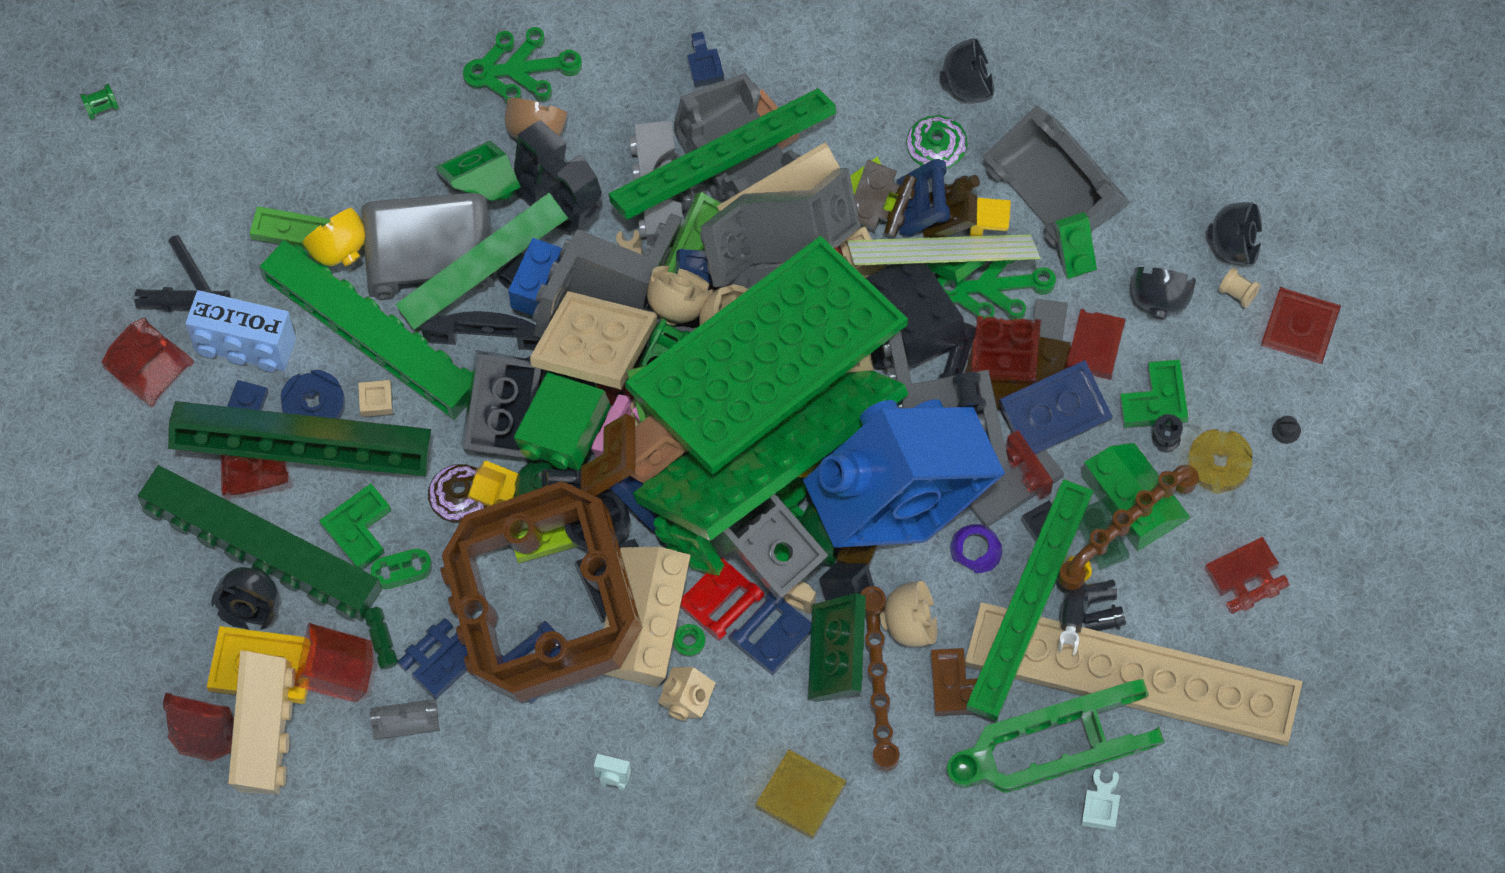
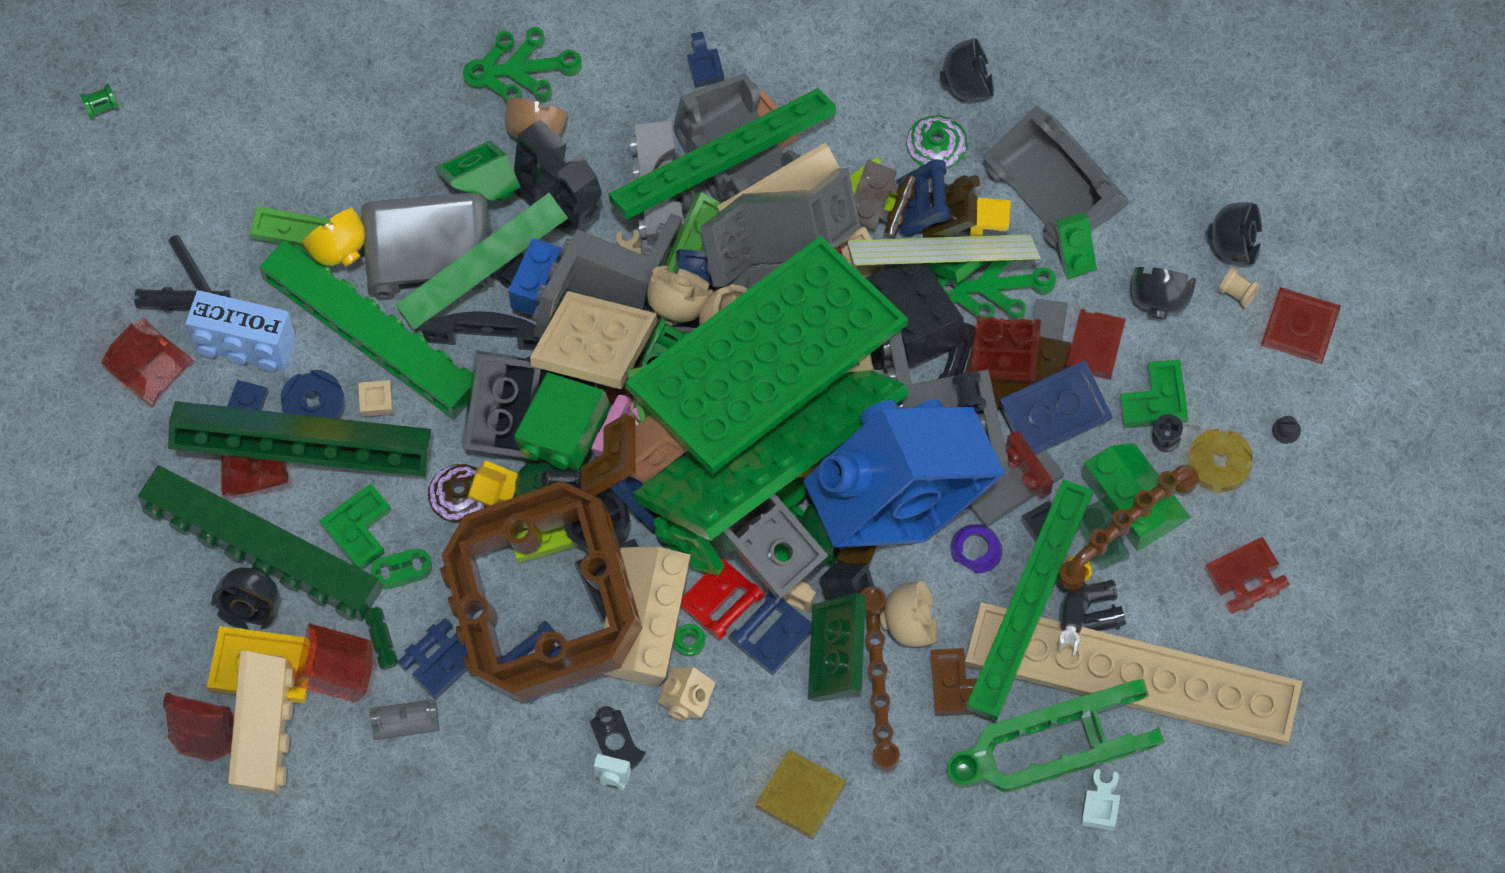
none -> black piece [590,706,646,770]

